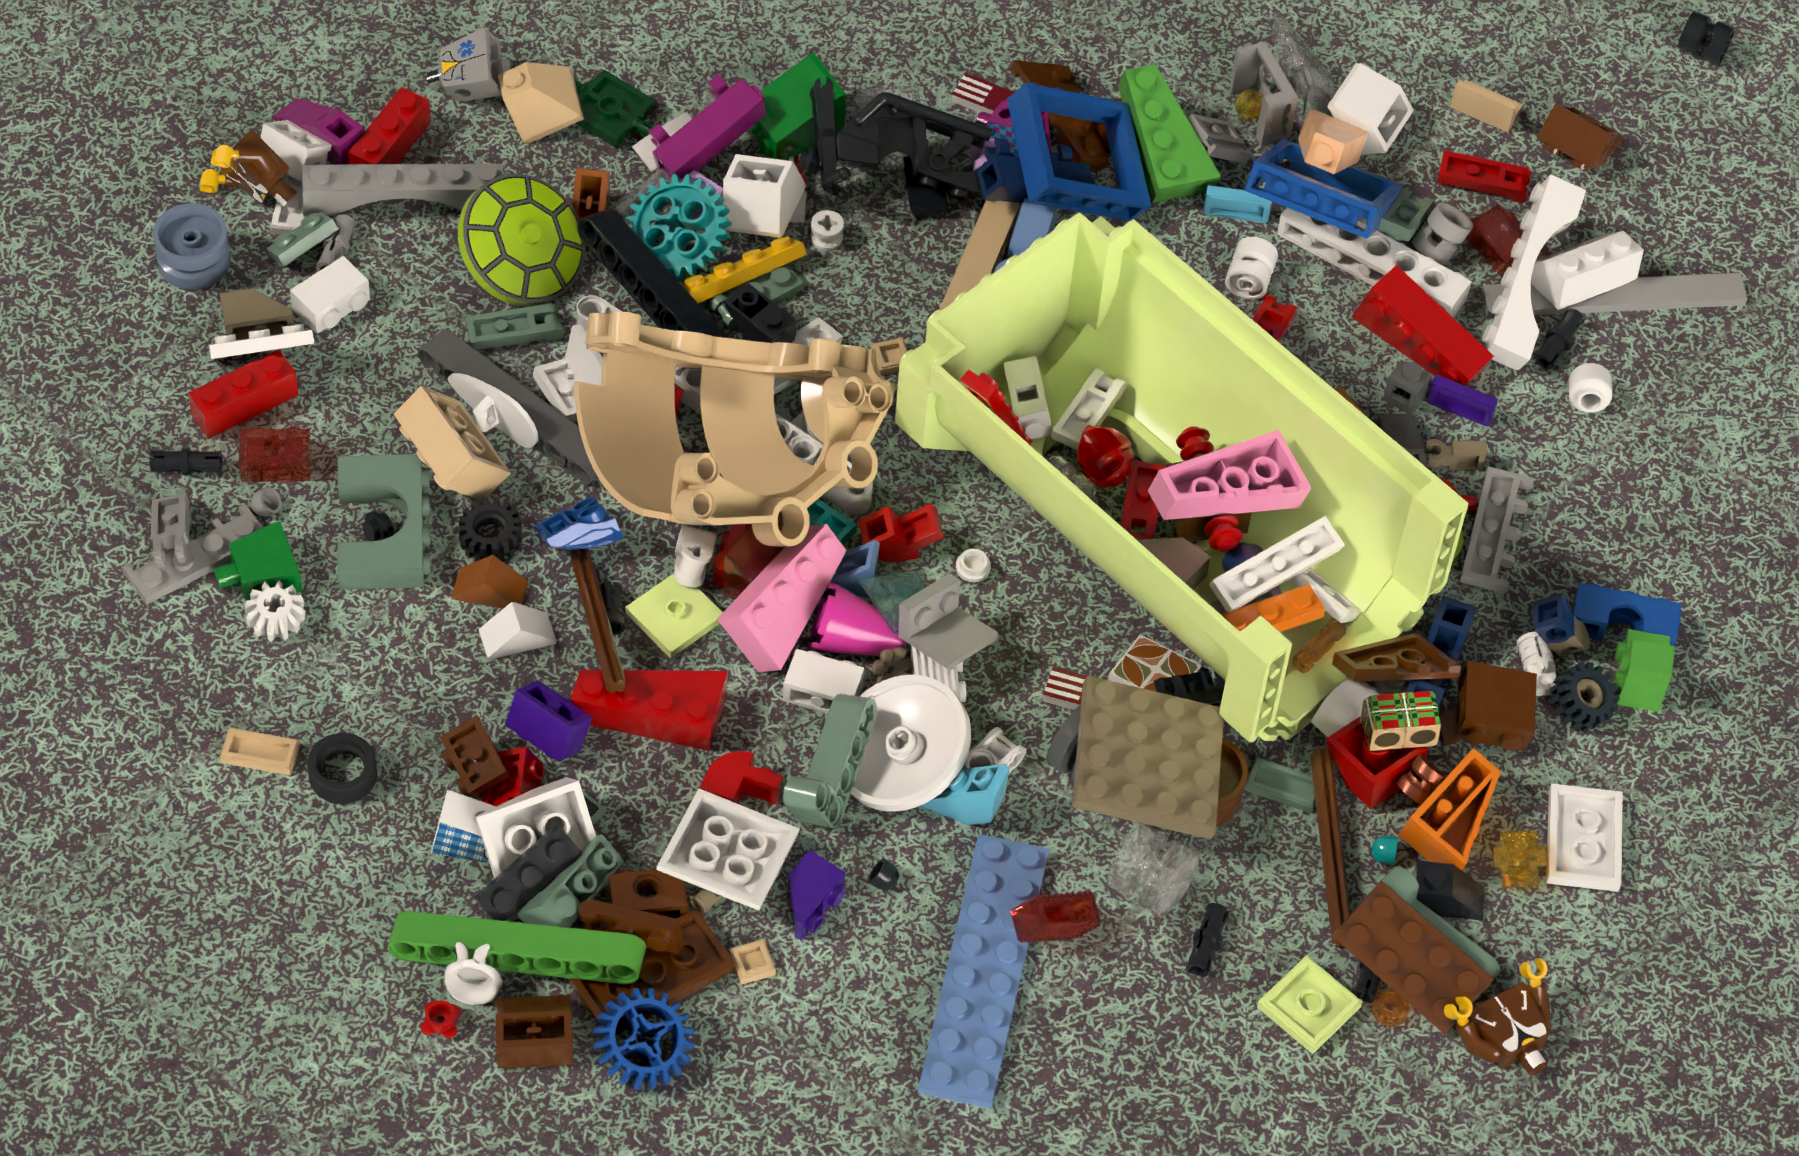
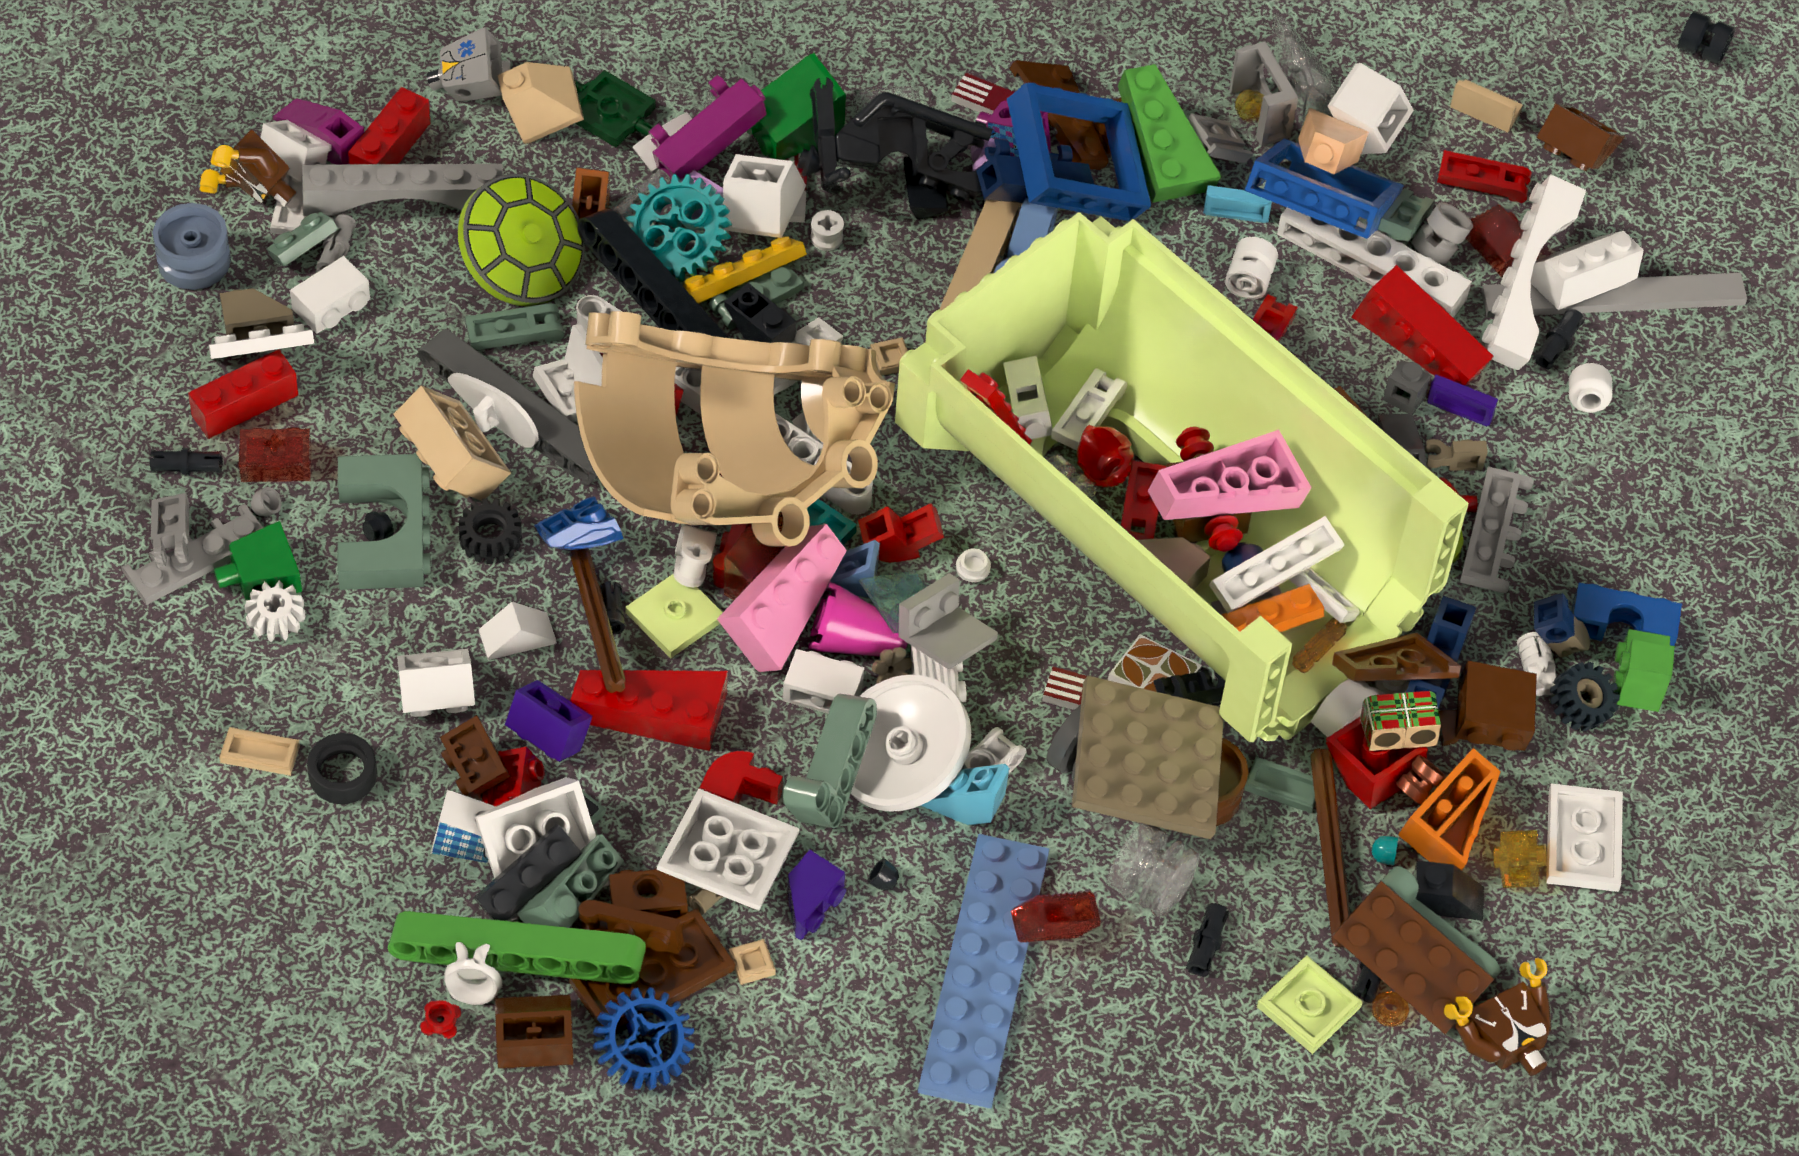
dark orange slope [451,555,528,609] -> none
none -> white slope [397,649,475,717]

